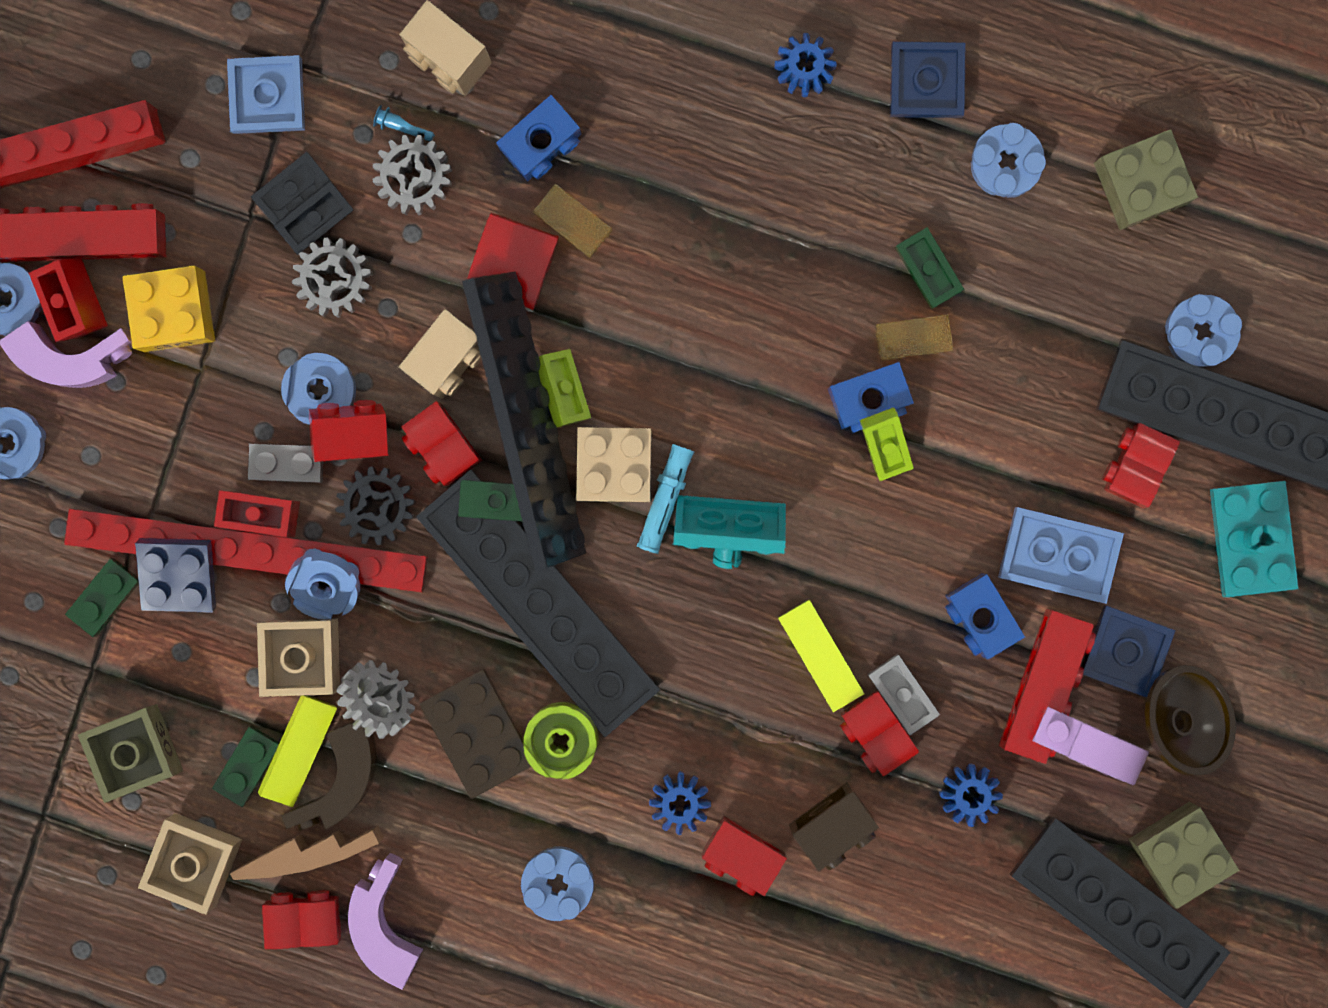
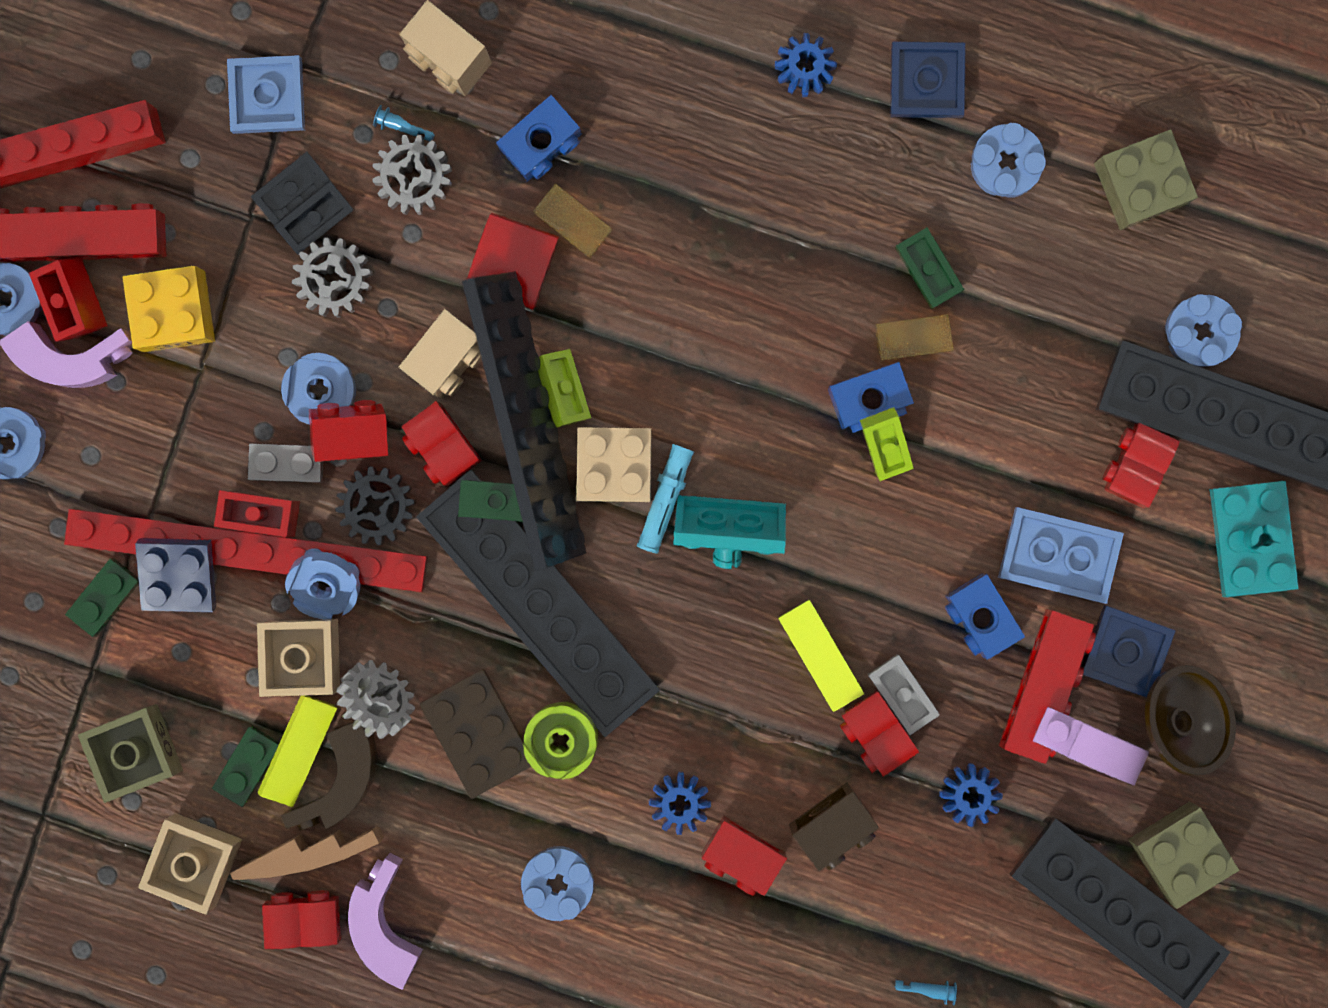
none -> dark azure piece [895,980,957,1006]

